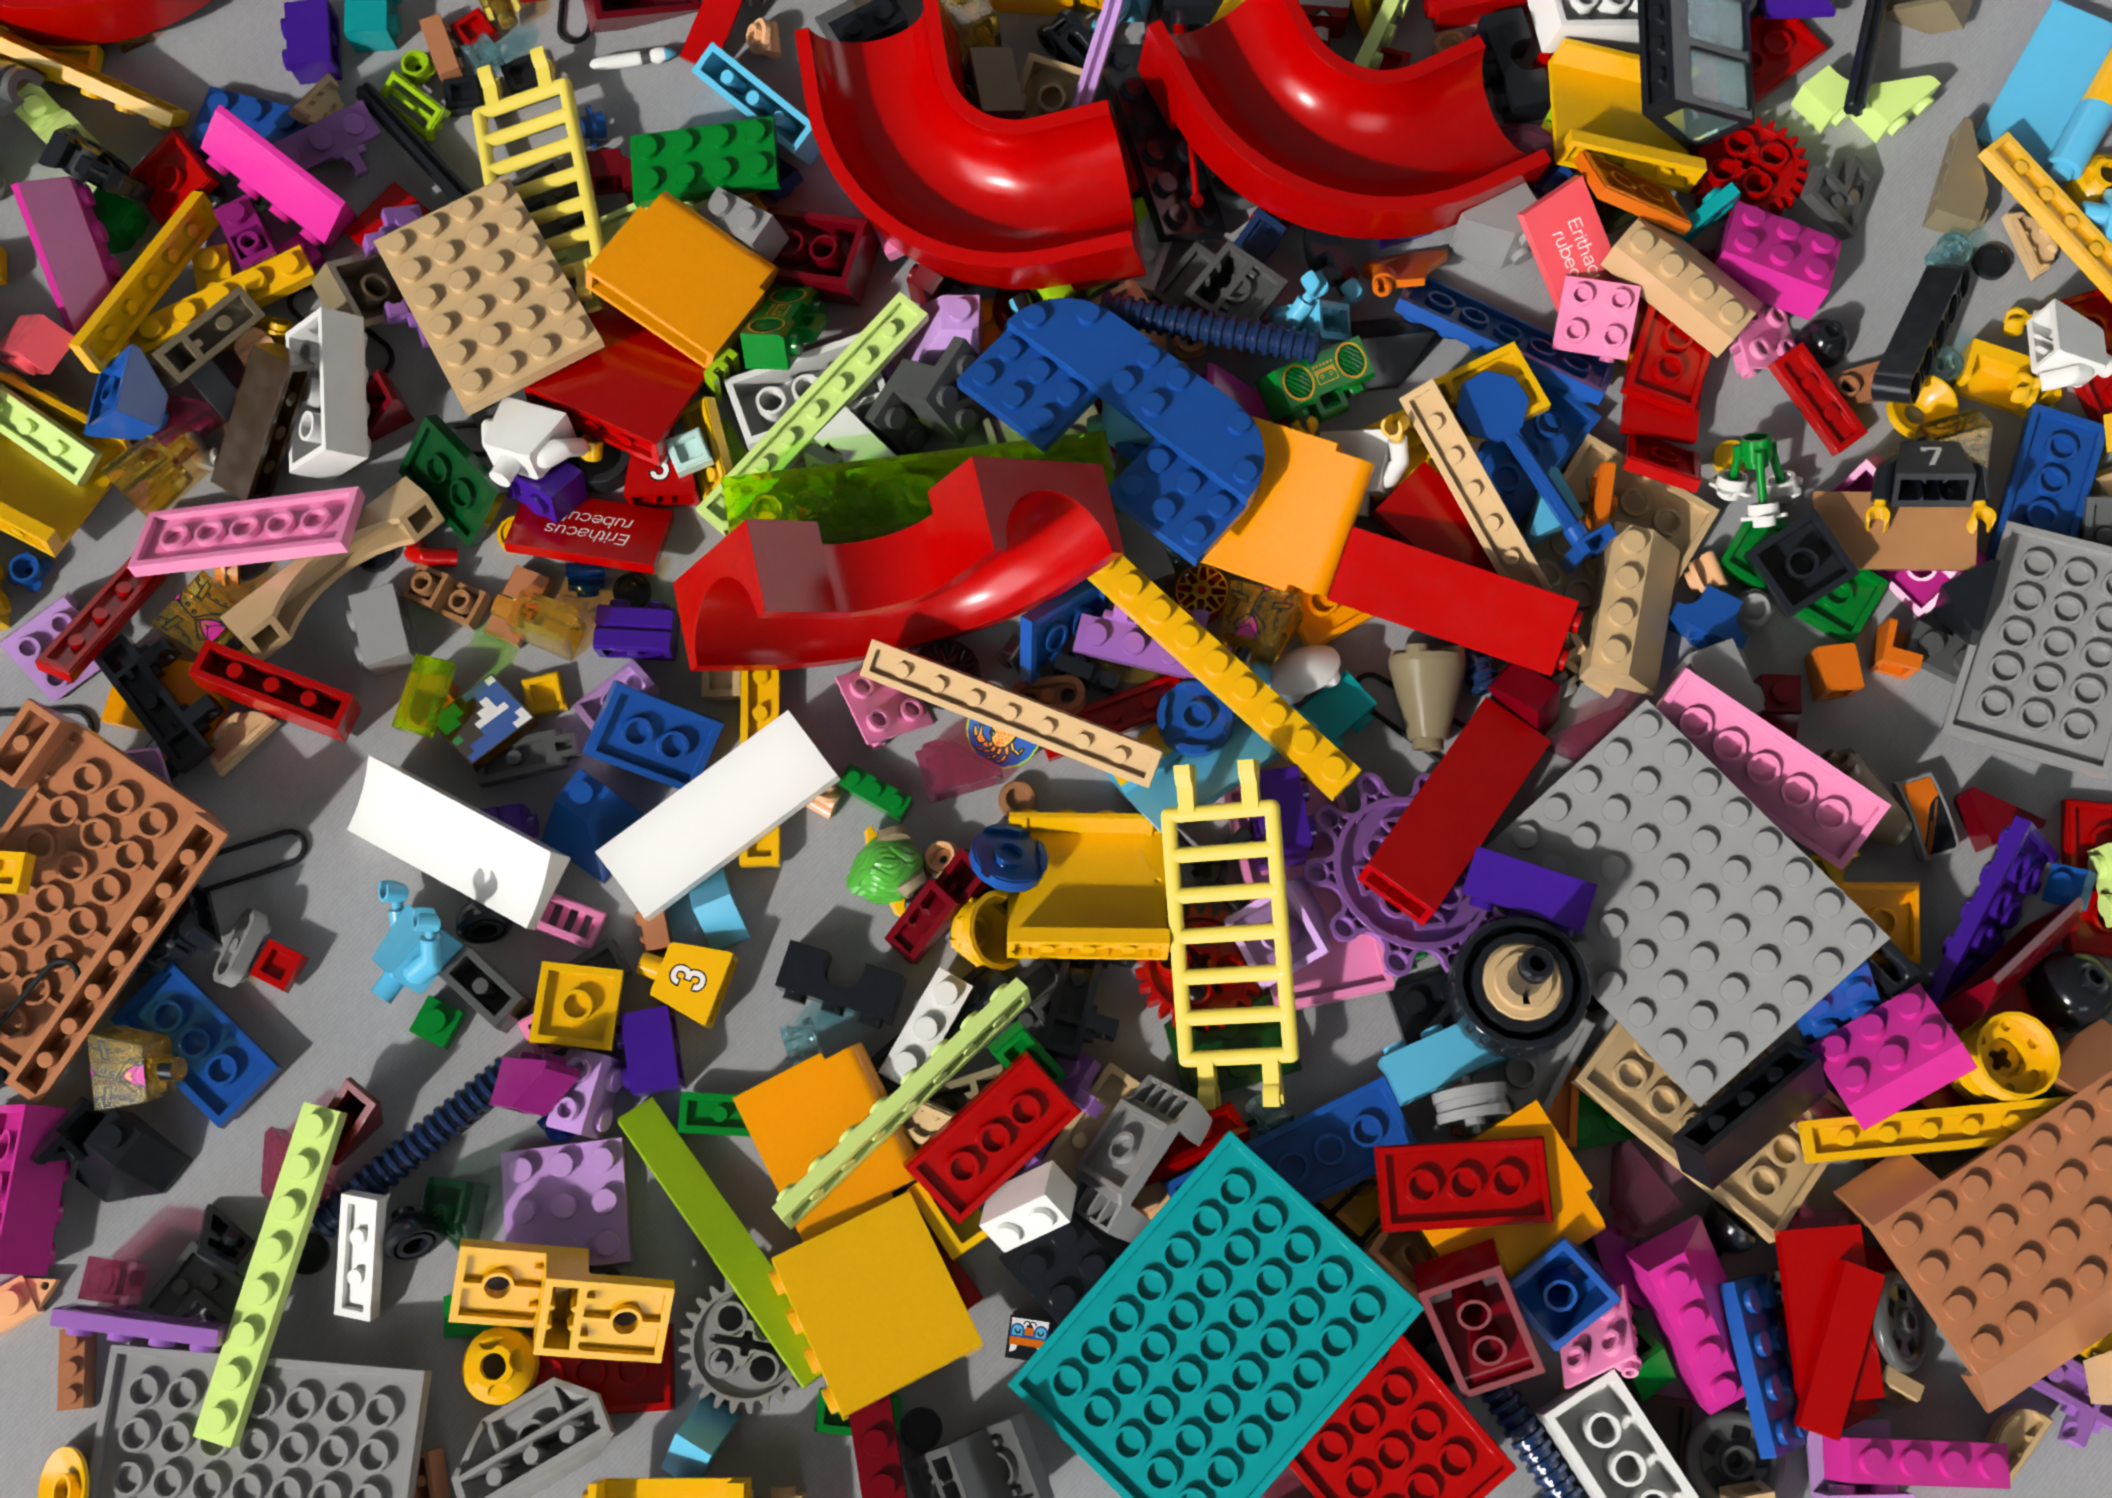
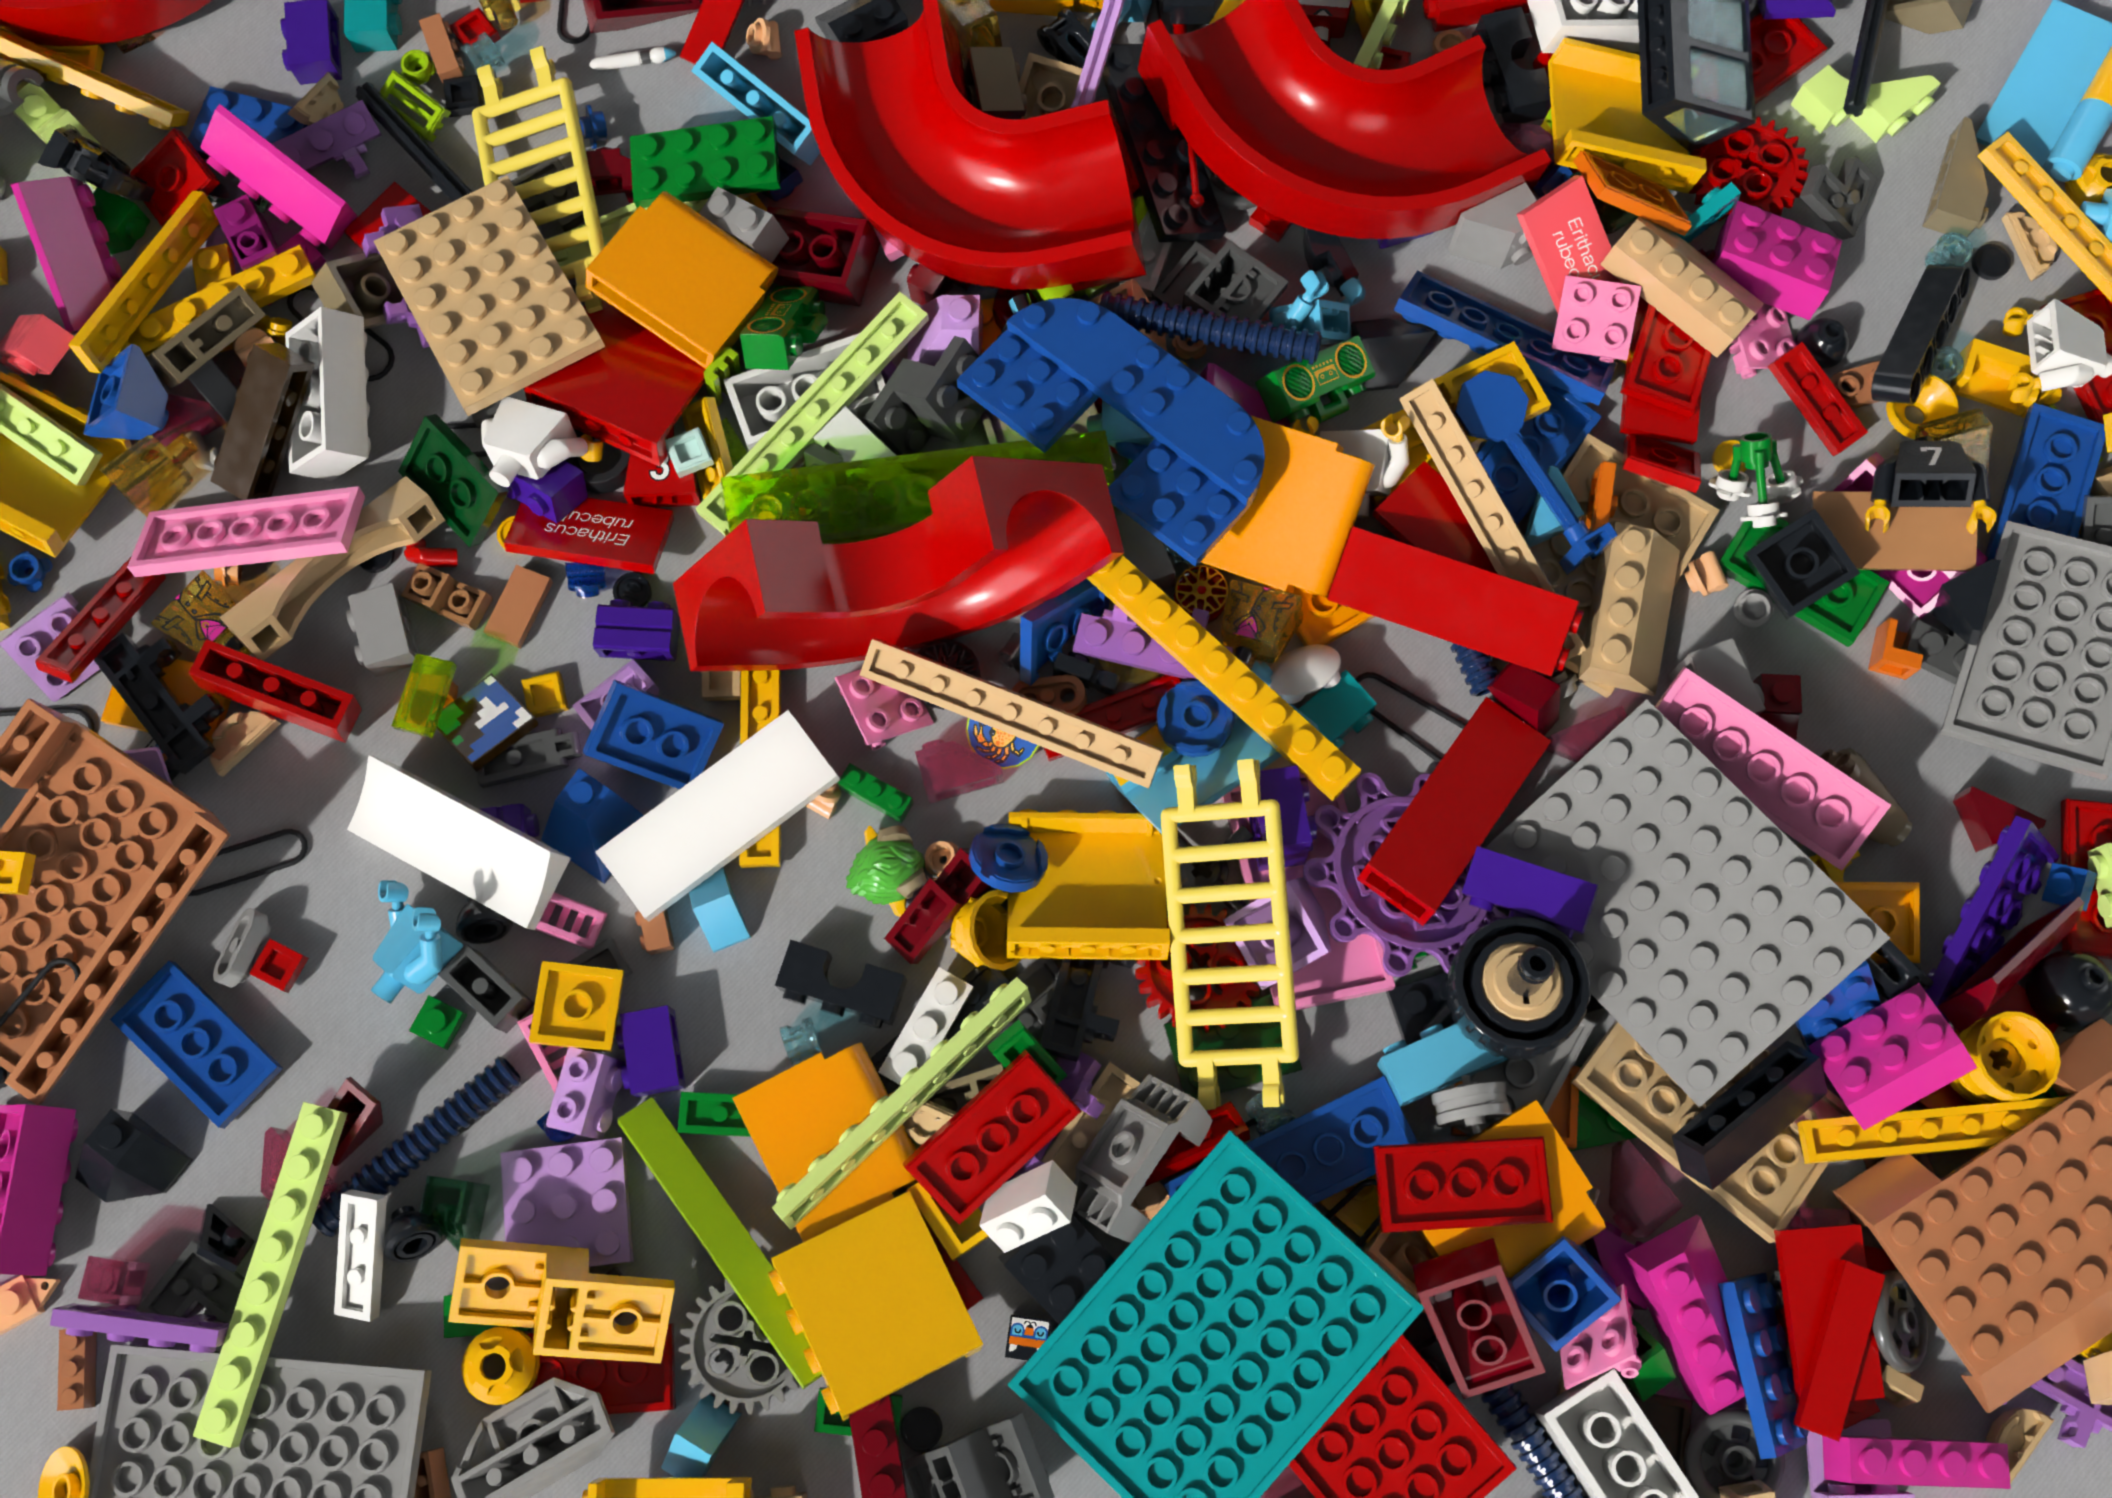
black slope [30,1096,106,1165] -> none
clear yellow torso [87,1026,188,1111] -> none
black piece [136,884,223,972] -> none
black piece [296,1233,331,1275] -> none
dark red slope [366,369,415,443] -> none
magenta slope [490,1051,581,1116] -> none
clear yellow torso [491,589,587,661] -> none
black tile [500,54,538,95] -> none
yellow torso [636,942,740,1030] -> none
medium nougat tile [998,780,1037,818] -> none
dark blue bracket [1234,207,1288,264] -> none
orange arm [1362,250,1448,297] -> none
dark tan cone [1388,643,1467,752] -> none
blue brick [1667,584,1749,649] -> none
black brick [1703,1201,1758,1258] -> none
orange panel [1804,643,1865,701] -> none
slope [1891,771,1961,861] -> none

